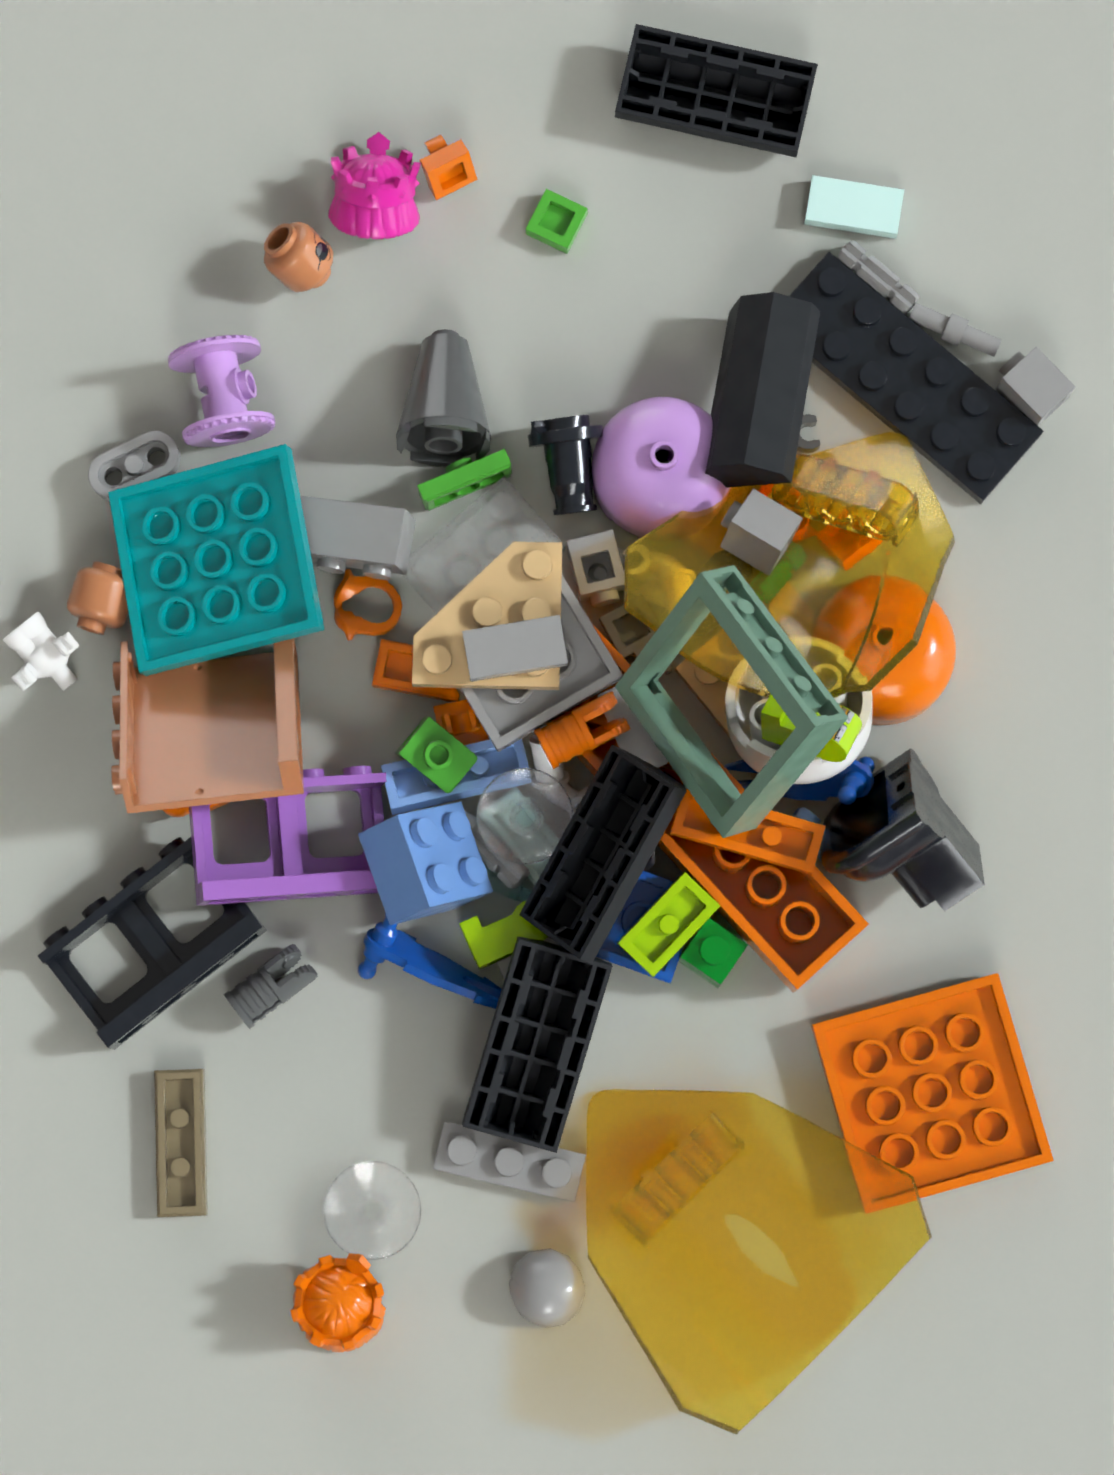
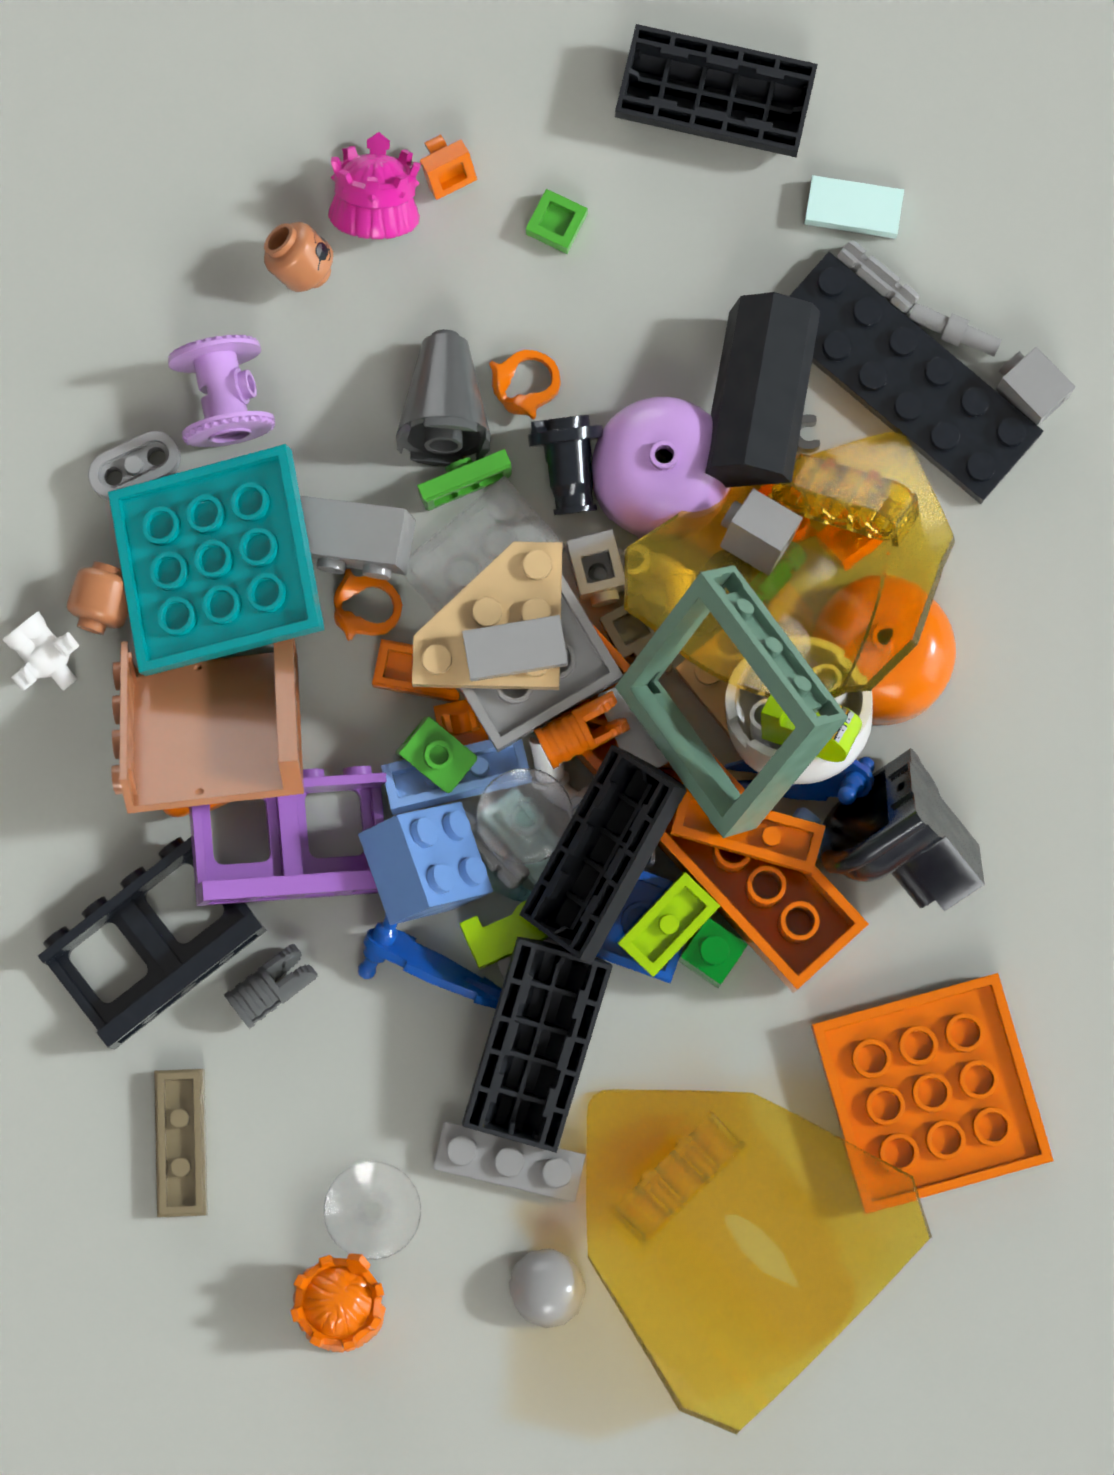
none -> orange piece [489,349,561,419]

